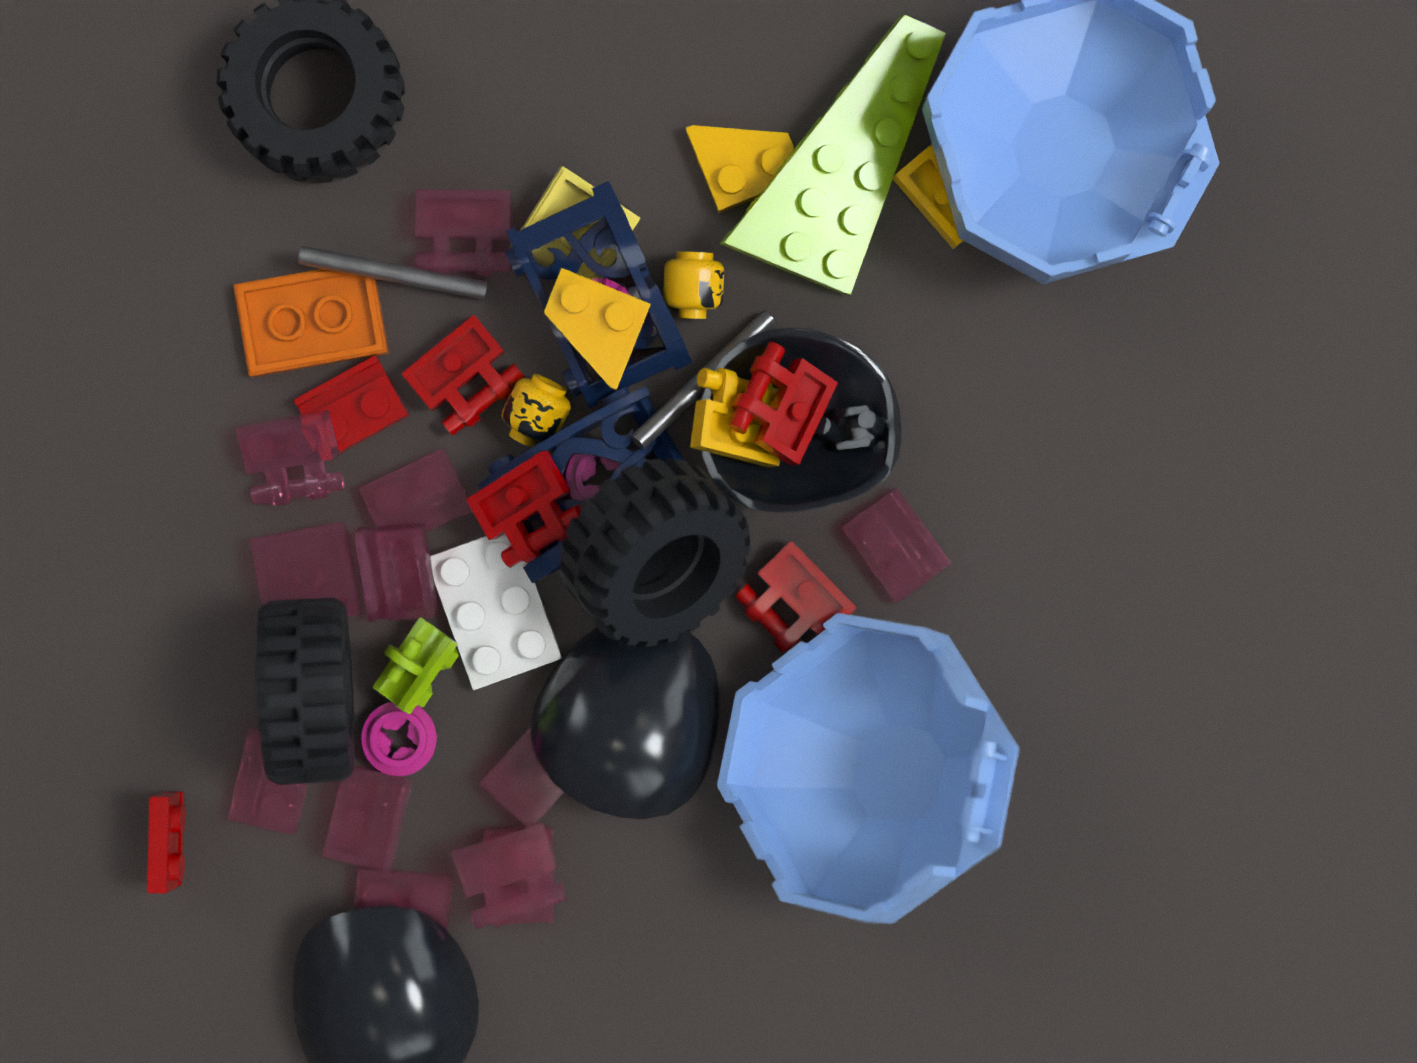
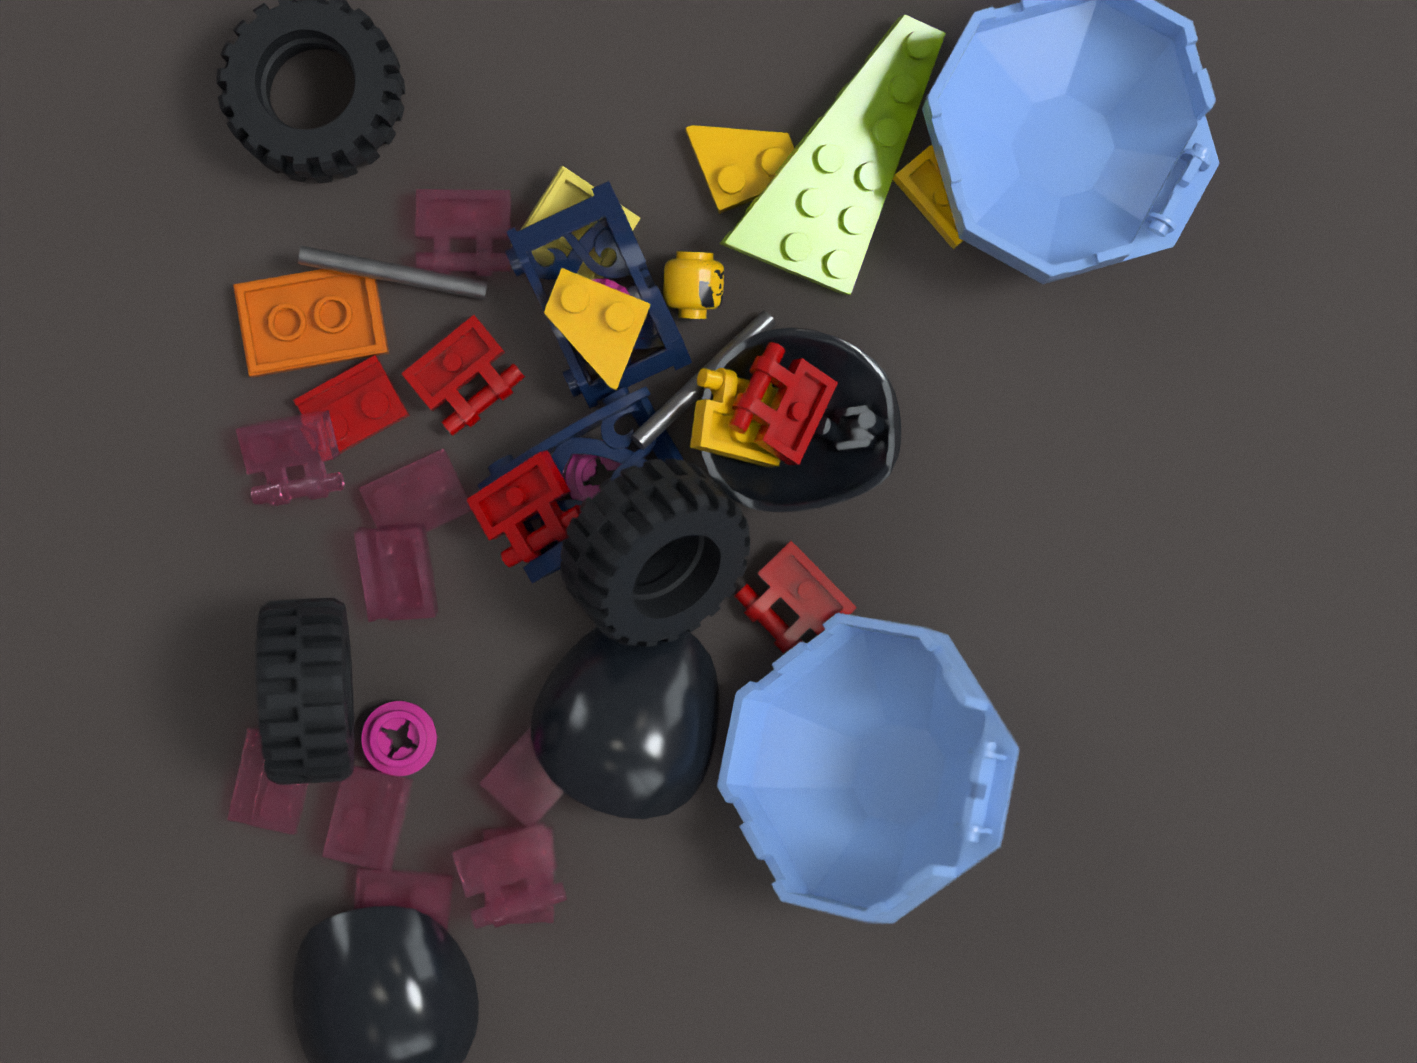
red plate [147,791,186,894] -> none
clear pink plate [250,522,361,617] -> none
lime hips [372,617,459,714] -> none
white plate [426,534,563,690] -> none
yellow head [502,374,571,447] -> none
clear pink plate [841,488,952,604] -> none

